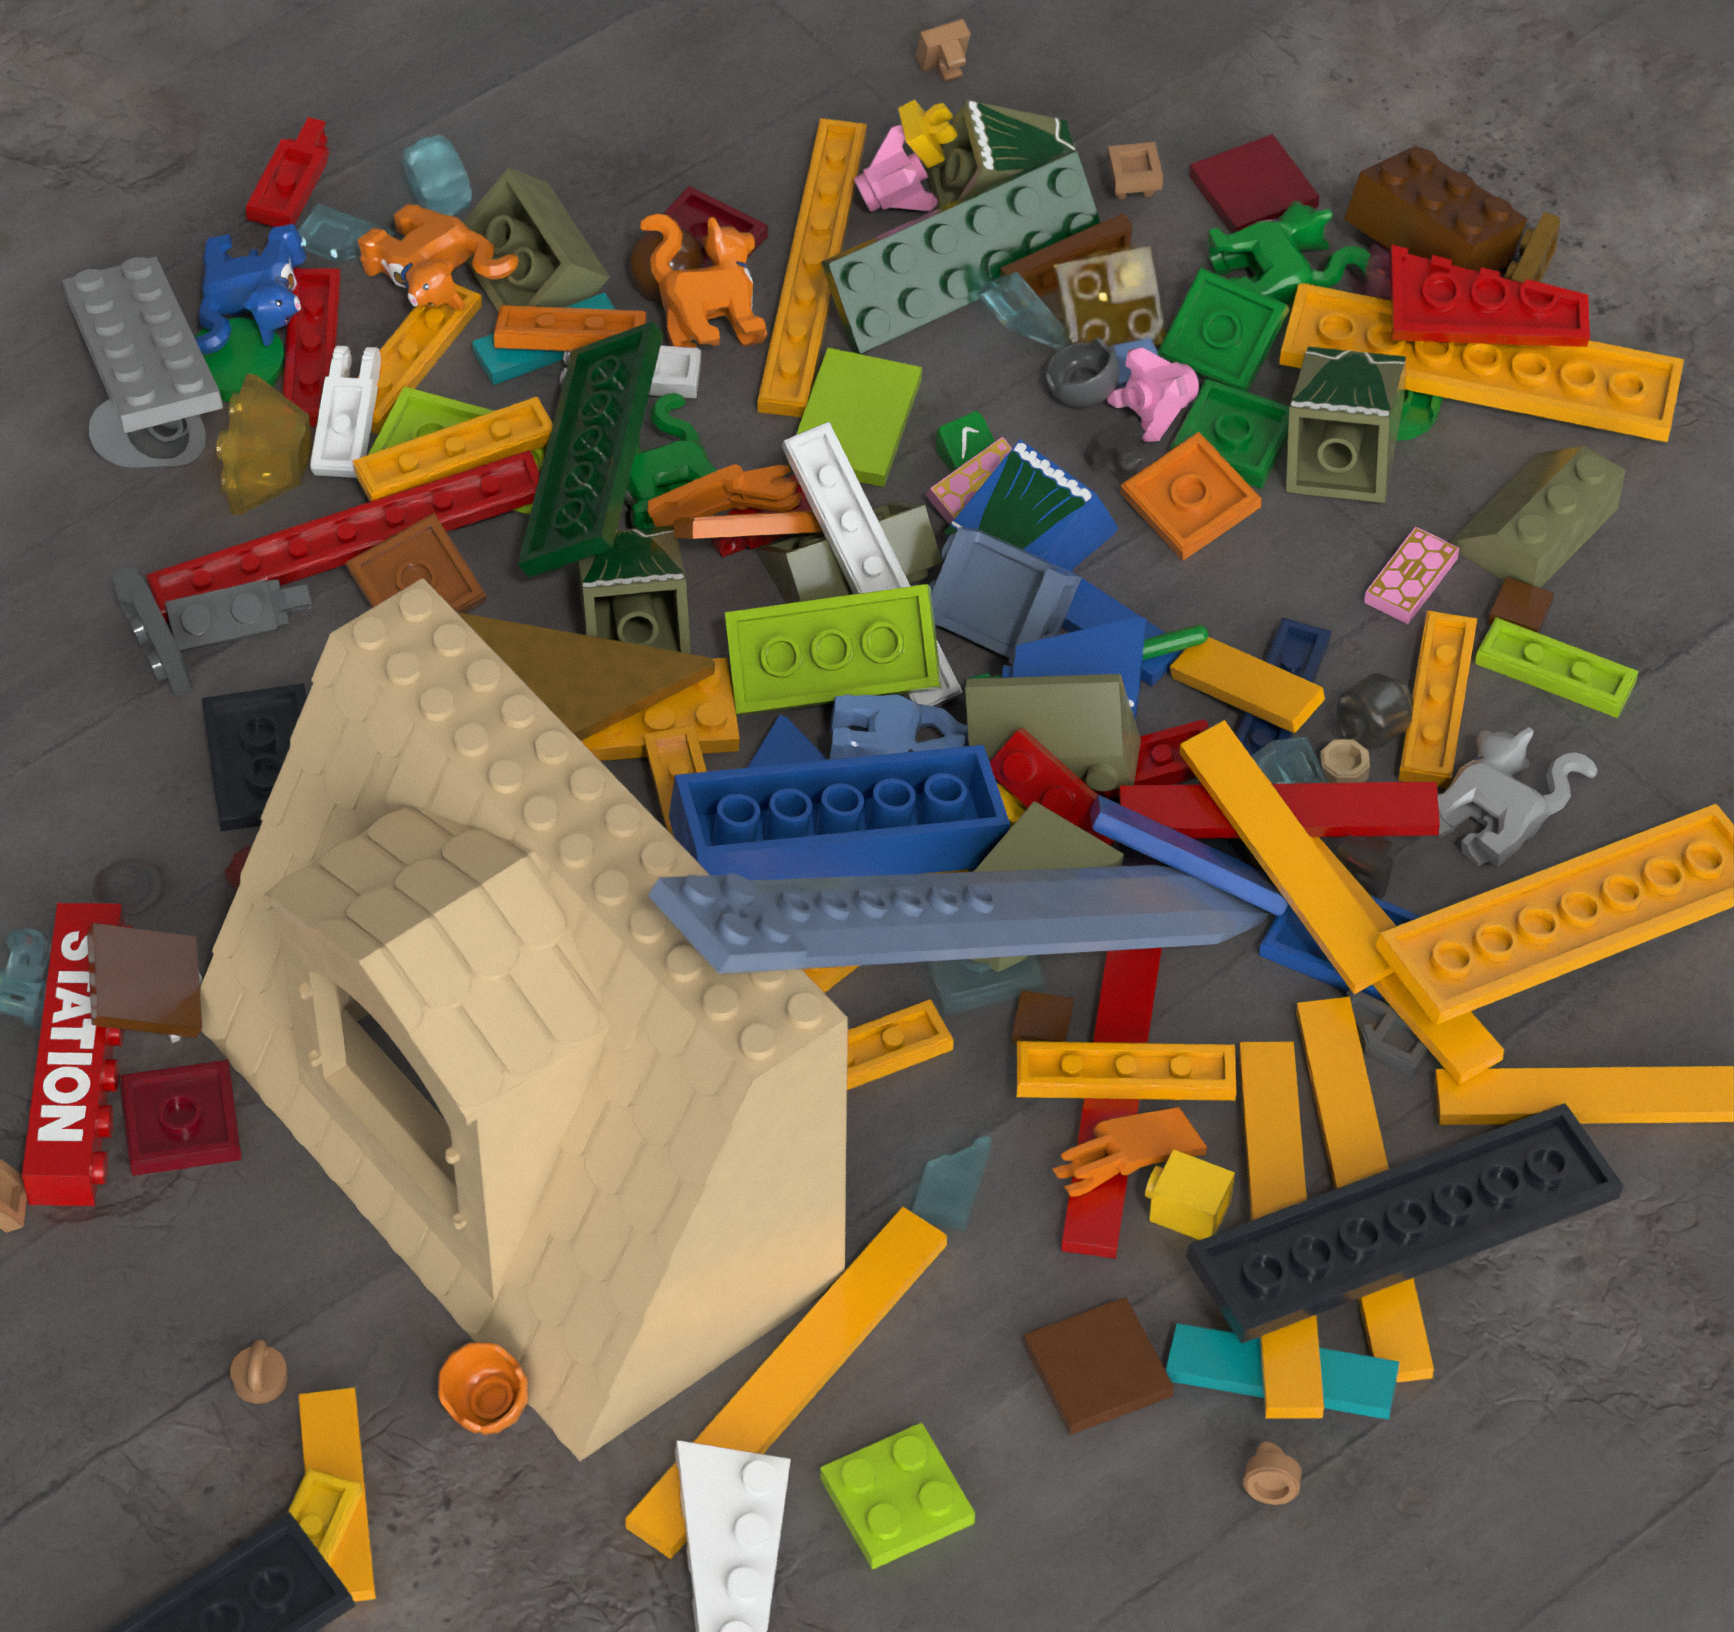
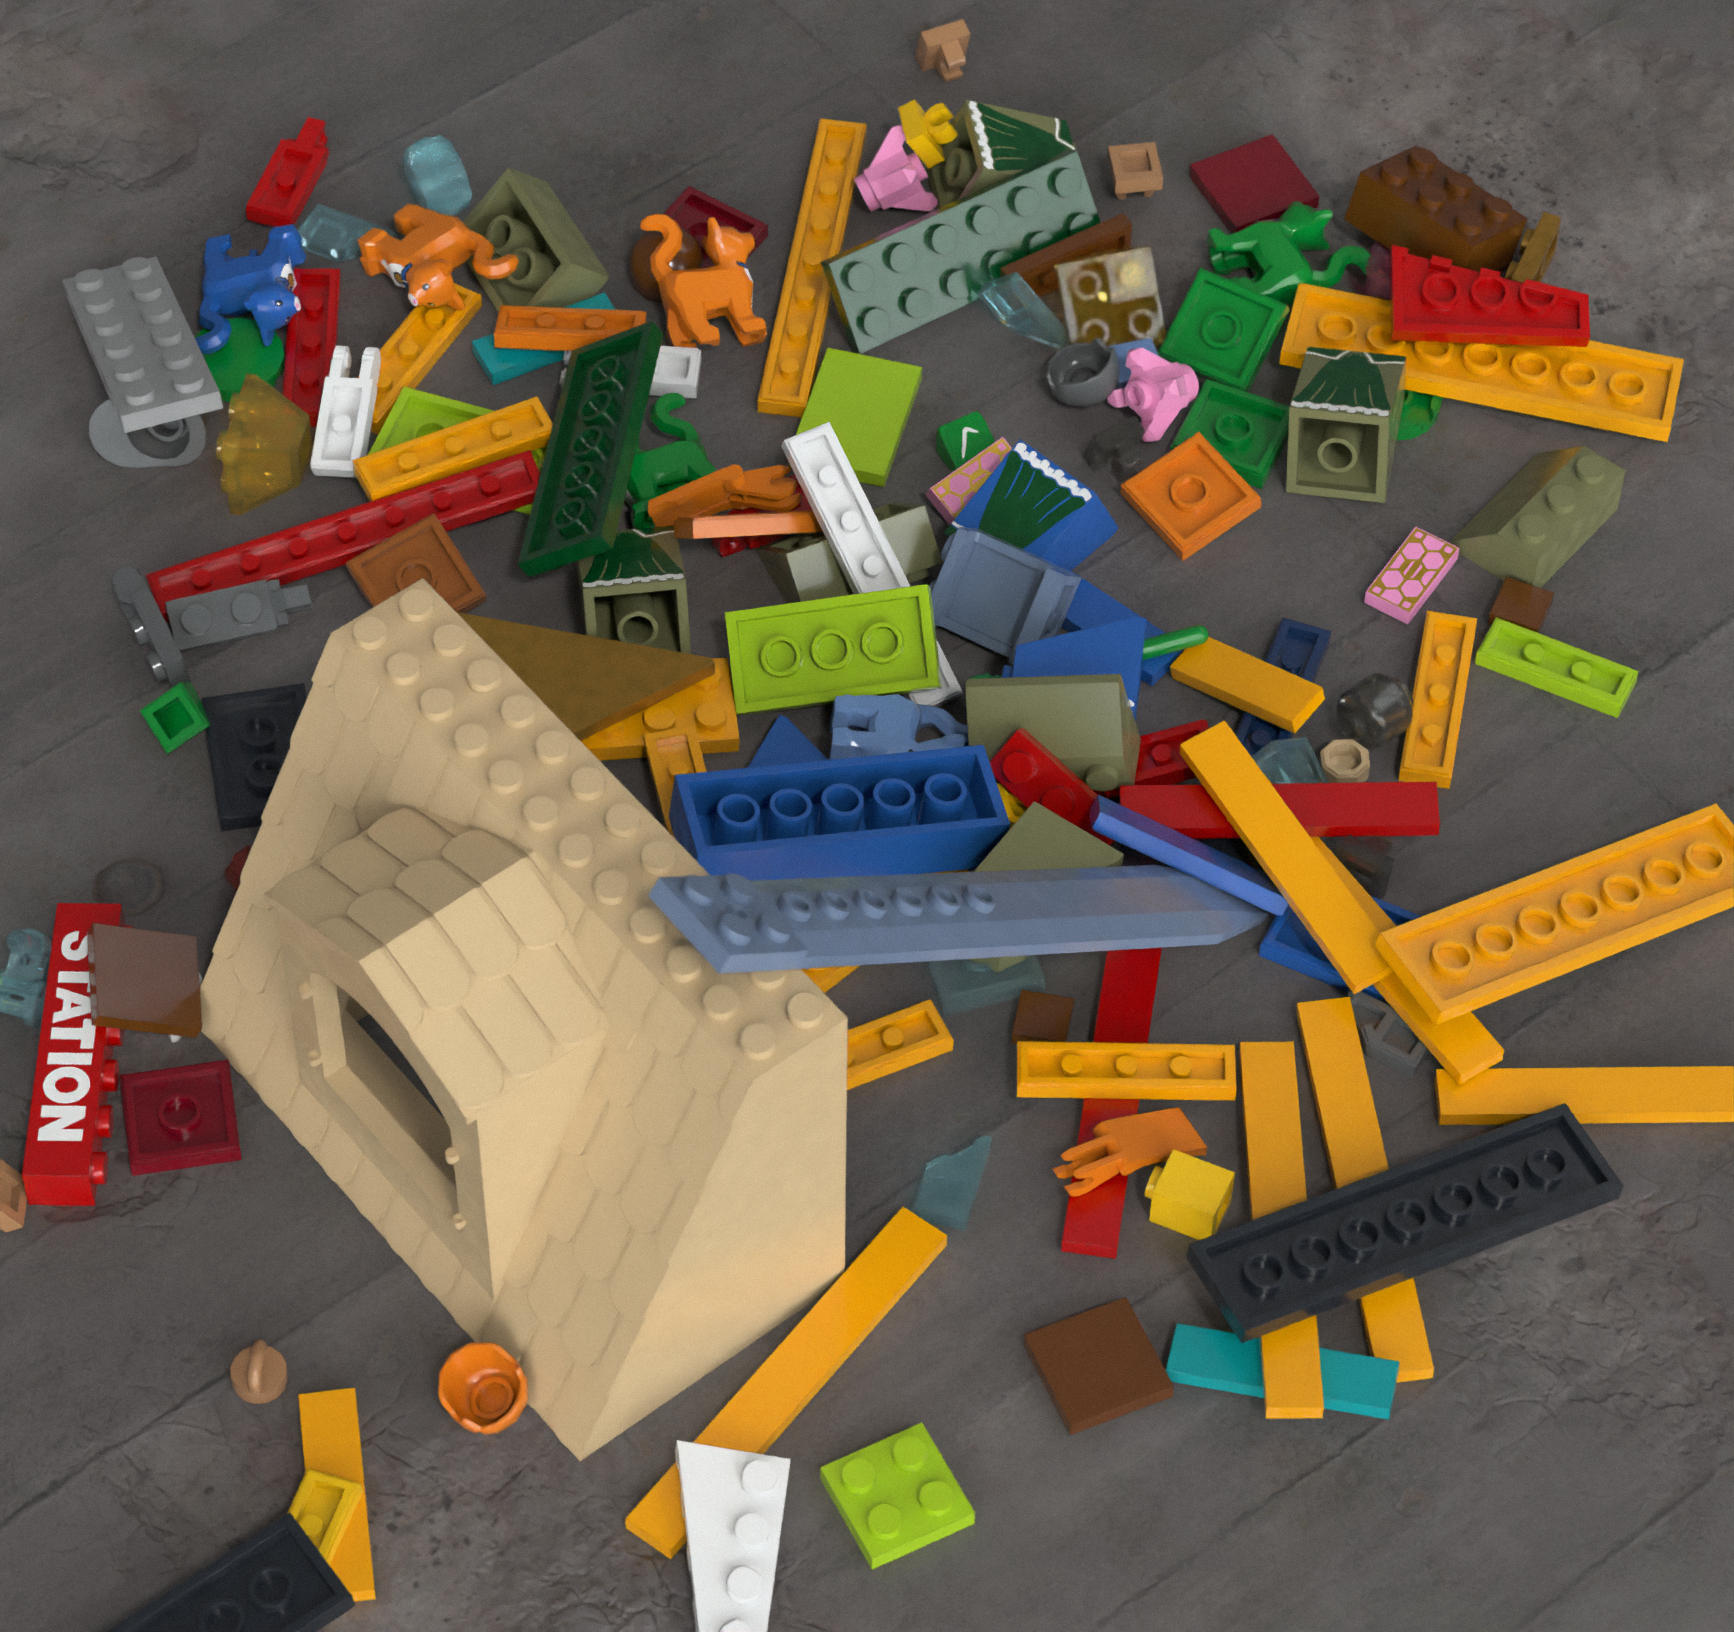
medium nougat tile [1243,1441,1302,1505] -> none
light grey animal [1438,727,1598,867] -> none
none -> green slope [139,682,211,754]

